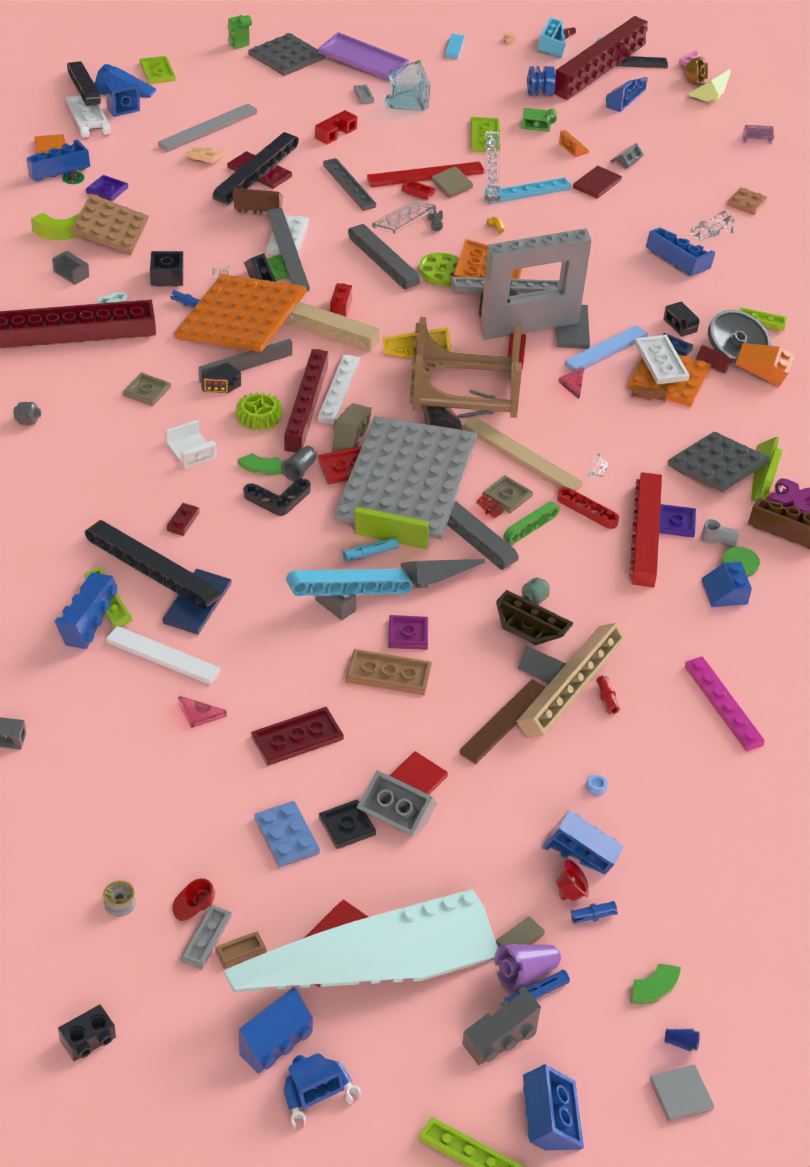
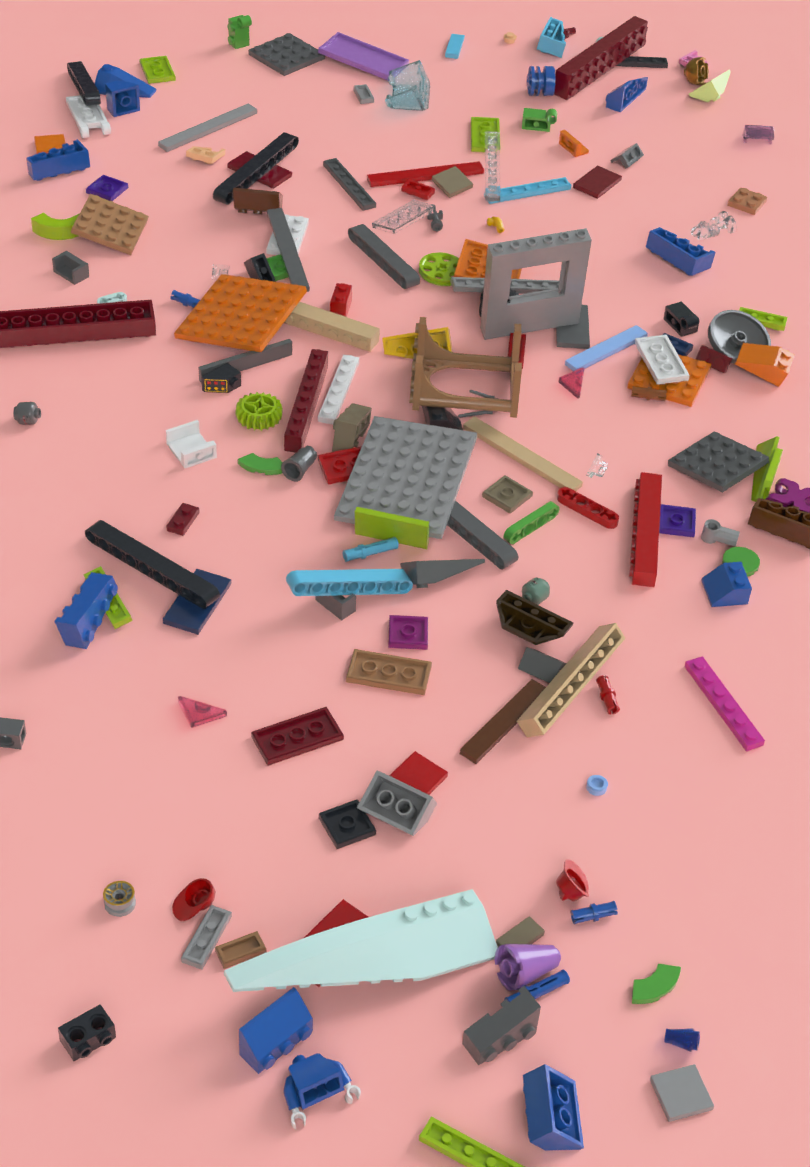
piece [62,171,85,184] -> none
white tile [106,626,221,685] -> none
dark tan tile [123,372,171,406] -> none
black brick [150,251,184,287] -> none
black beam [243,478,311,516] -> none
medium blue plate [254,801,320,868] -> none
red arch [315,110,357,145] -> none
clear red piece [476,495,504,519] -> none
wedge [542,810,624,875] -> none

